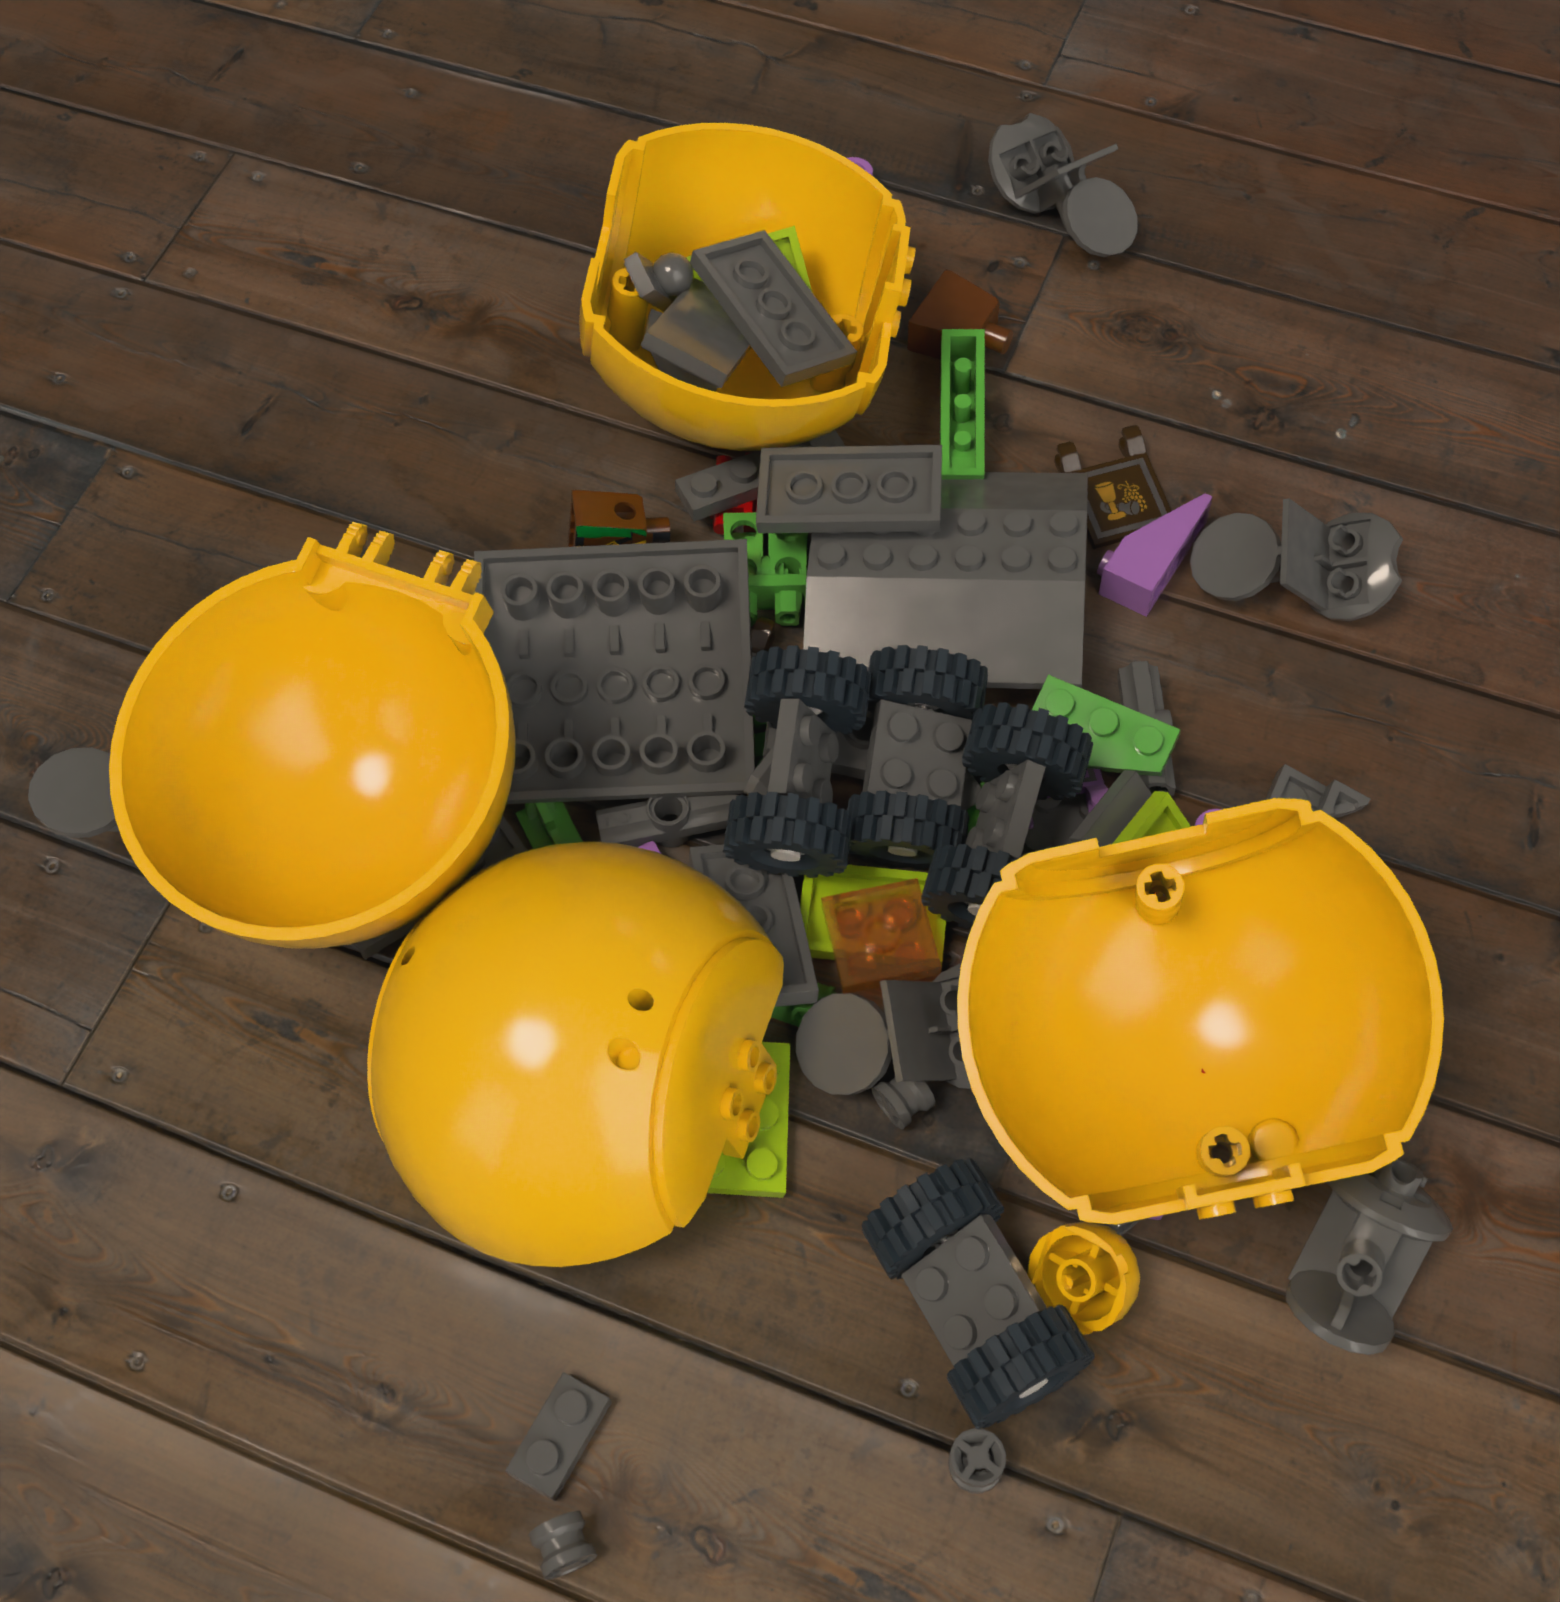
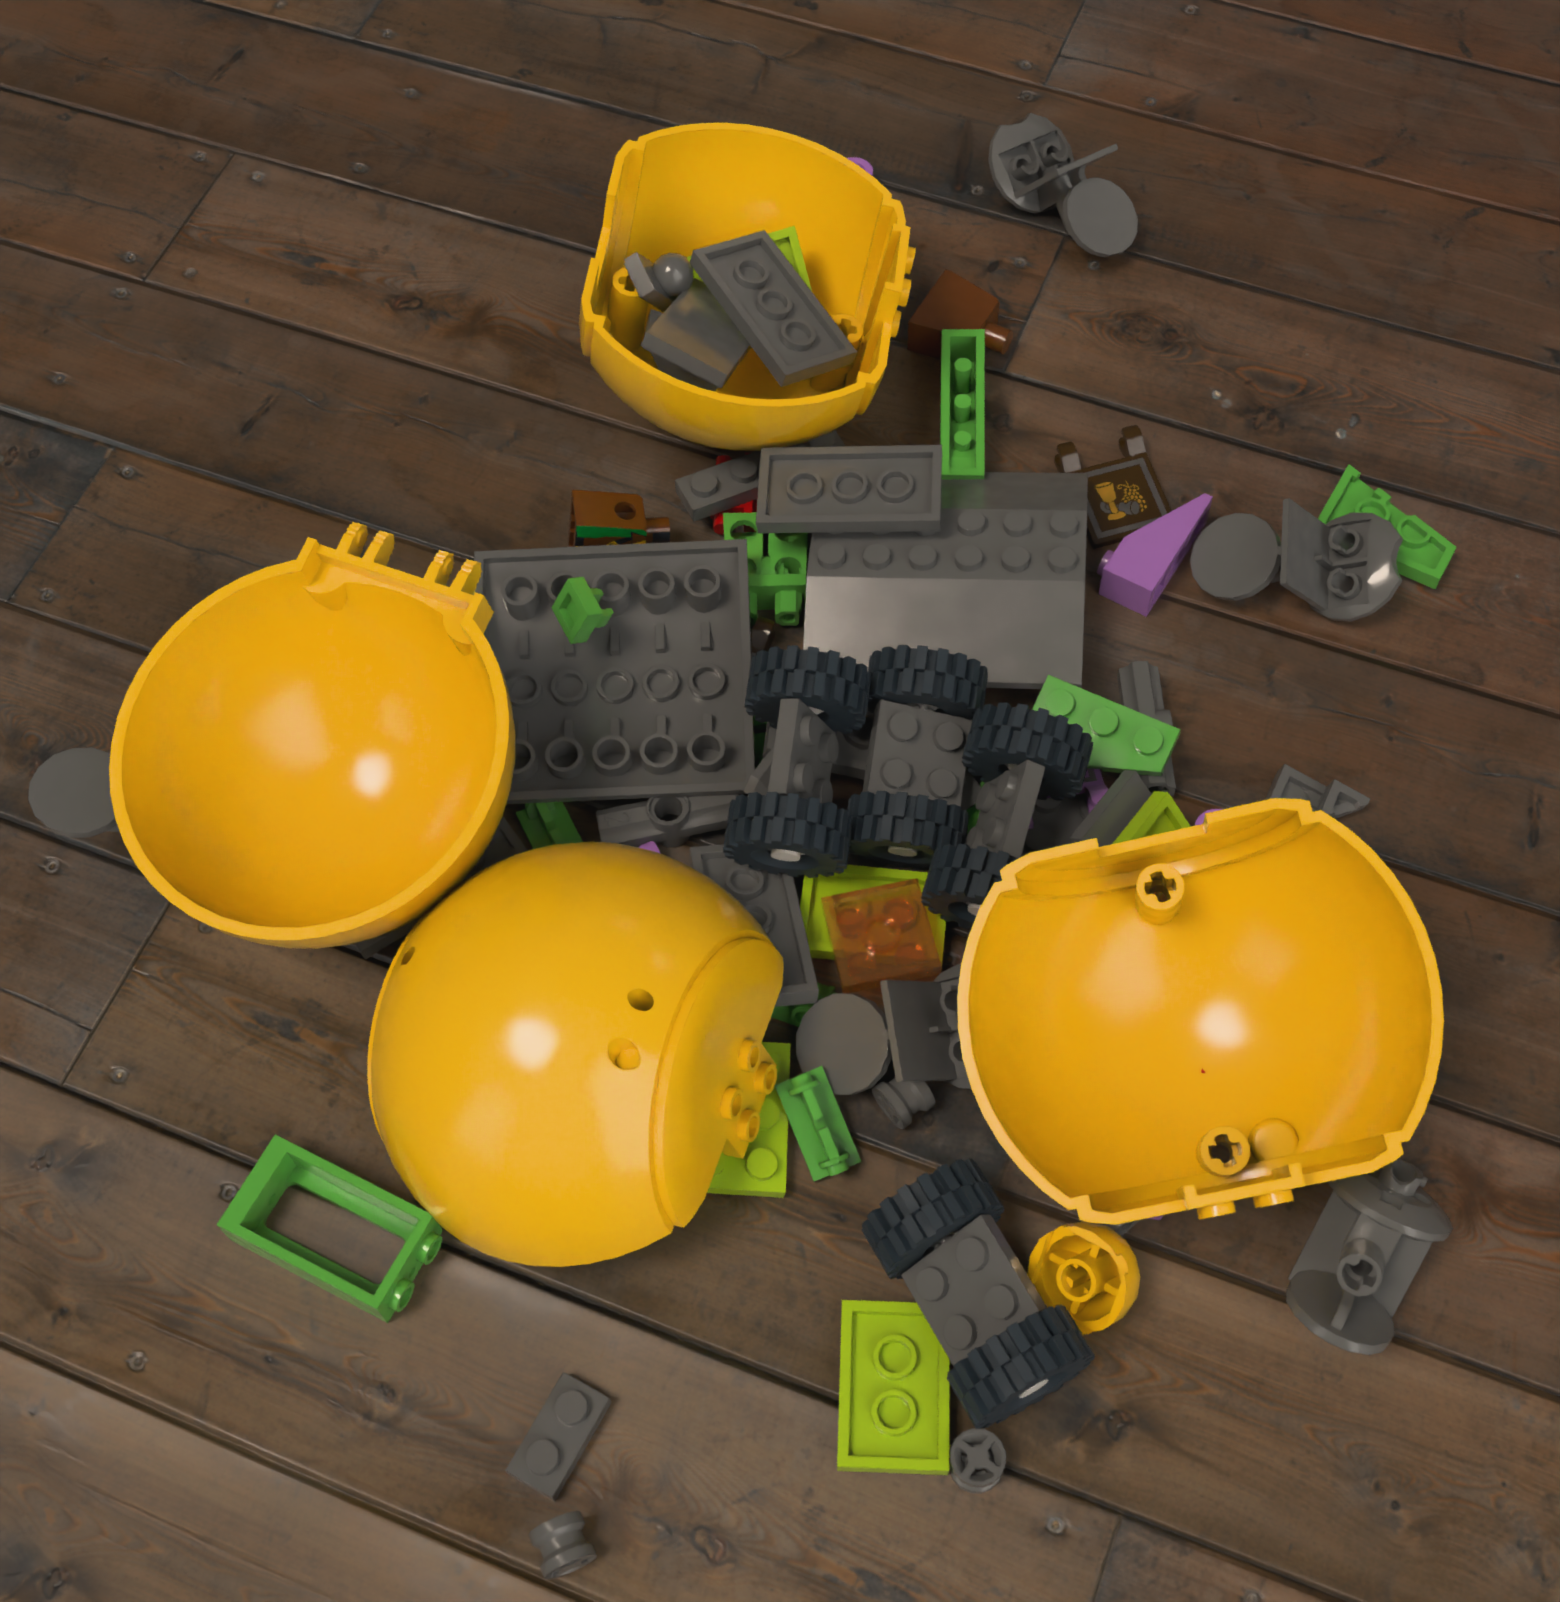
none -> bright green piece [217,1134,443,1323]
none -> bright green tile [551,577,614,644]
none -> bright green hinge [775,1066,861,1182]
none -> lime plate [837,1300,950,1475]
none -> bright green wing [1318,464,1457,589]

